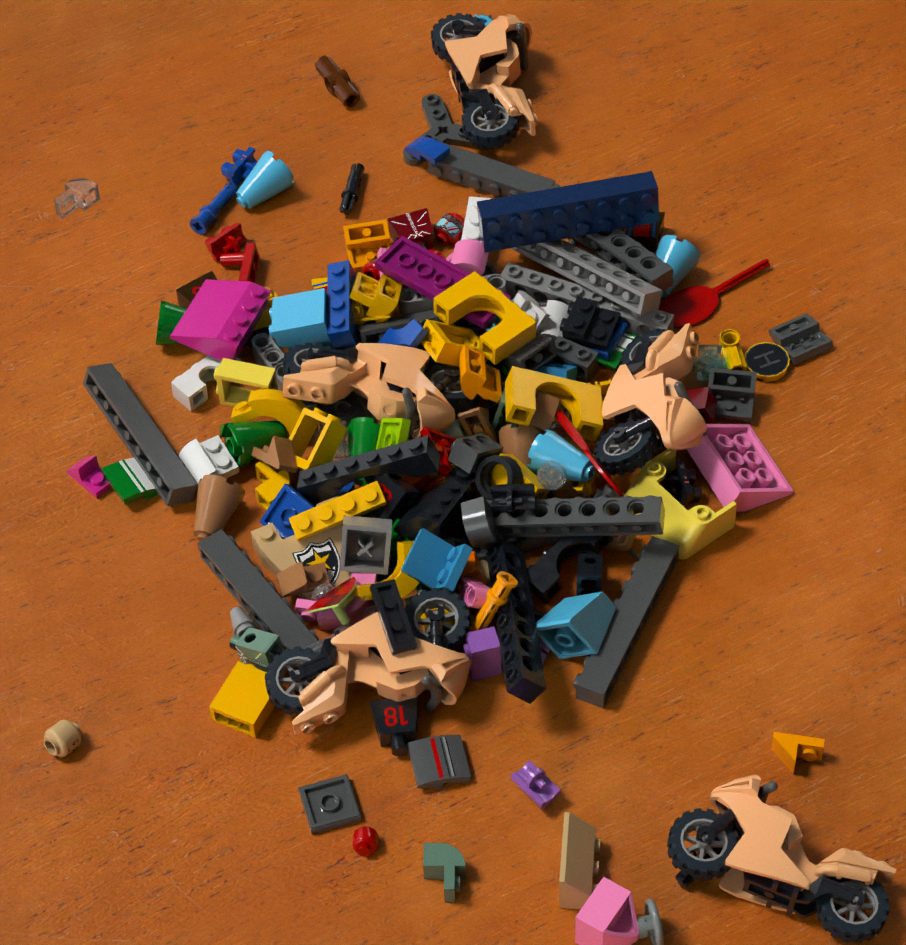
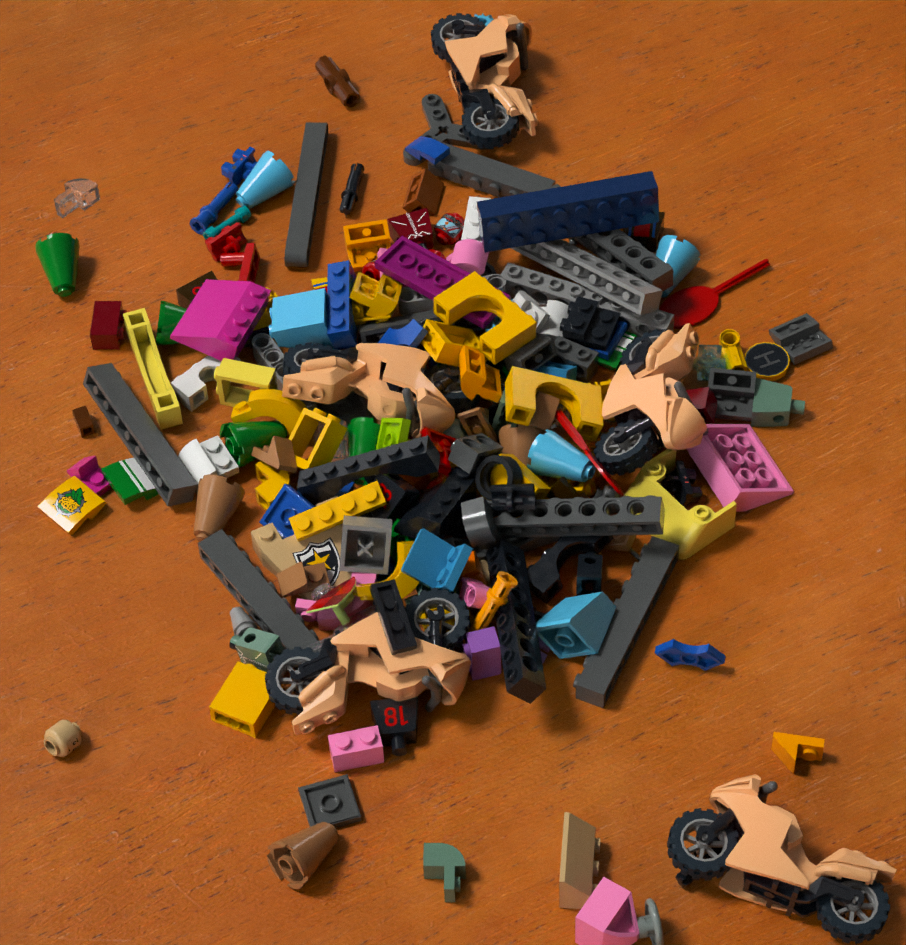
red piece [352,826,379,856] -> none
dark grey slope [407,735,471,788] -> none
medium lavender hips [511,760,561,809] -> none
clear hat [537,461,567,490] -> none
none -> green cone [35,233,80,297]
none -> yellow slope [38,476,107,535]
none -> reddish brown piece [72,405,95,438]
none -> dark red brick [90,301,127,350]
none -> light yellow arch [123,308,183,430]
none -> teal bar [203,206,251,240]
none -> medium nougat cone [267,822,338,889]
none -> dark grey beam [284,122,328,267]
none -> bright pink brick [328,725,384,772]
none -> dark orange panel [402,168,444,216]
none -> blue tile [655,639,726,671]
none -> sand green torso [751,378,805,427]

